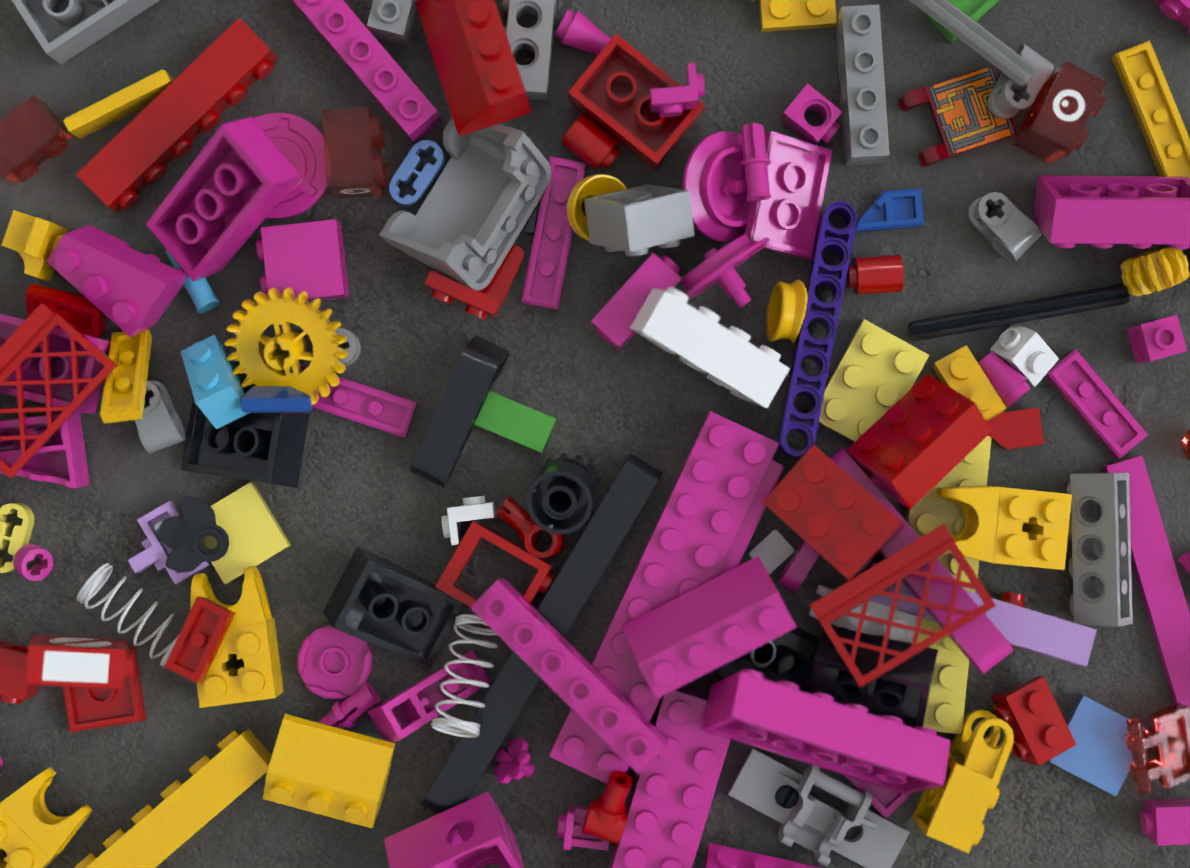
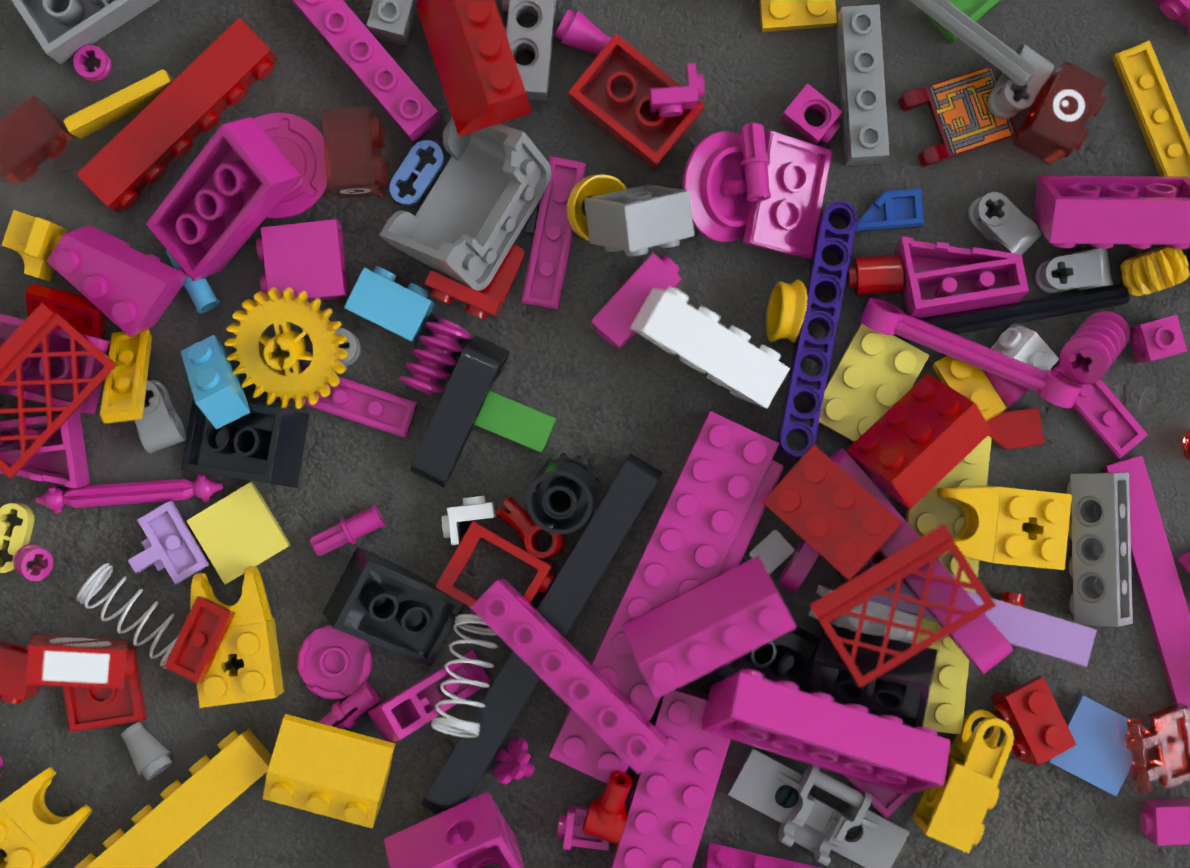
black plate [154,496,230,572] -> none
blue tile [240,386,312,413] -> none
red brick [561,113,621,171] -> none
dark pink piece [681,234,770,308] -> none
none -> dark pink wheel [35,473,223,513]
none -> dark pink bush [73,45,112,82]
none -> light grey cone [121,722,173,781]
none -> dark pink axle [310,505,385,556]
none -> medium azure brick [344,266,435,344]
none -> dark pink piece [398,313,472,397]
none -> dark pink piece [860,298,1083,408]
none -> dark pink wedge [894,236,1029,319]
none -> light grey piece [1034,248,1113,293]
none -> dark pink piece [1060,311,1131,384]

